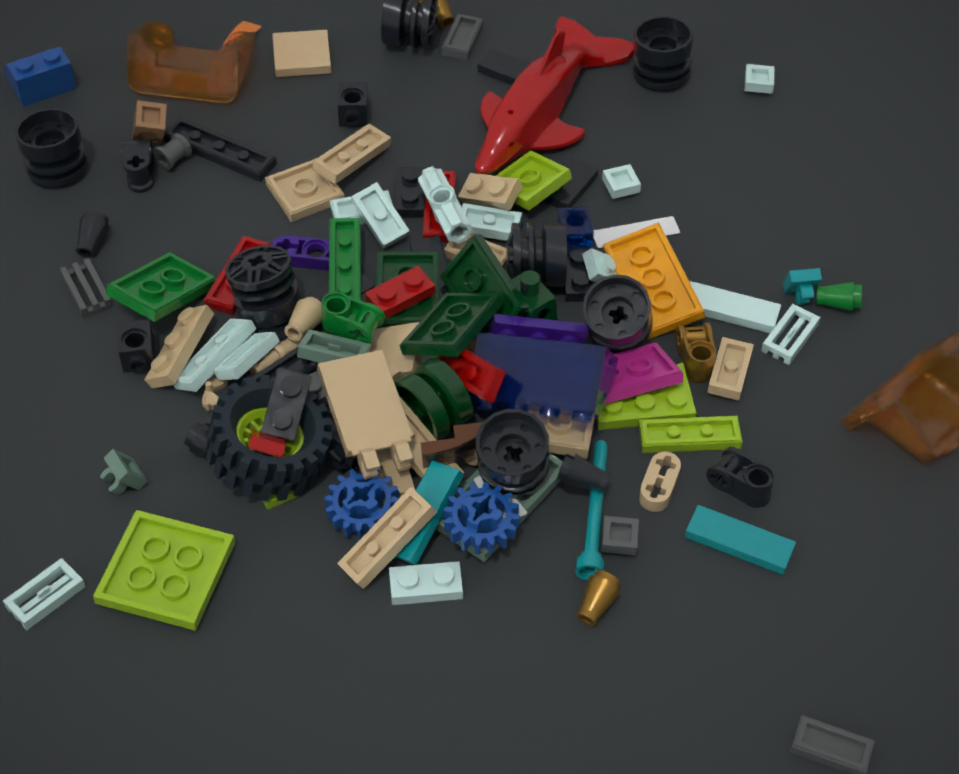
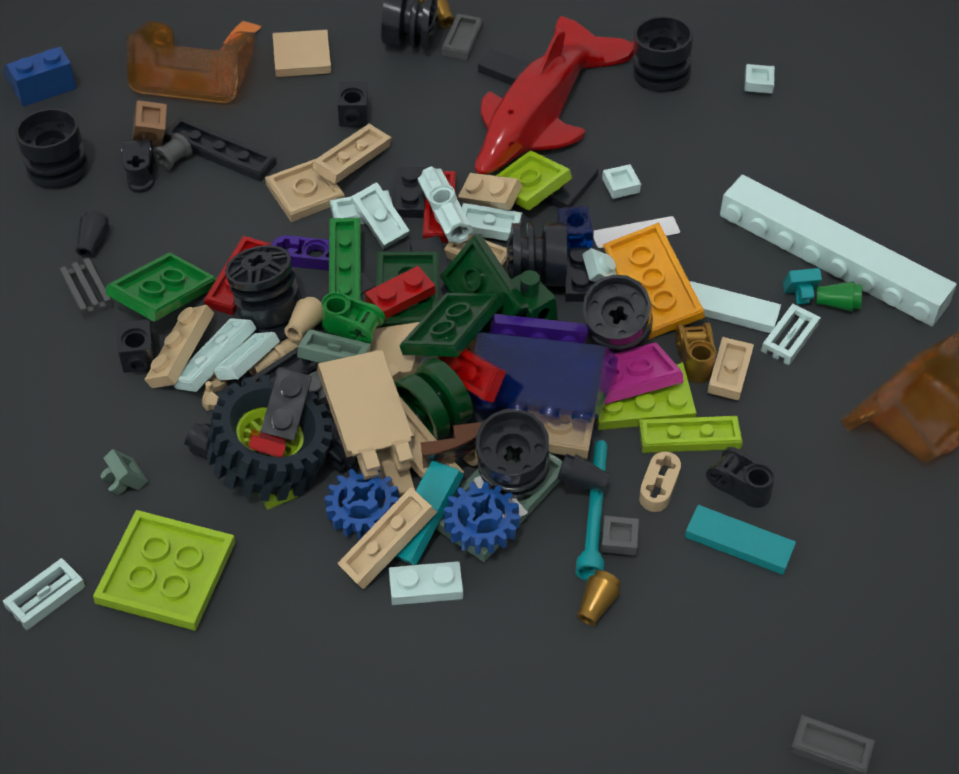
none -> light aqua brick [720,174,957,327]

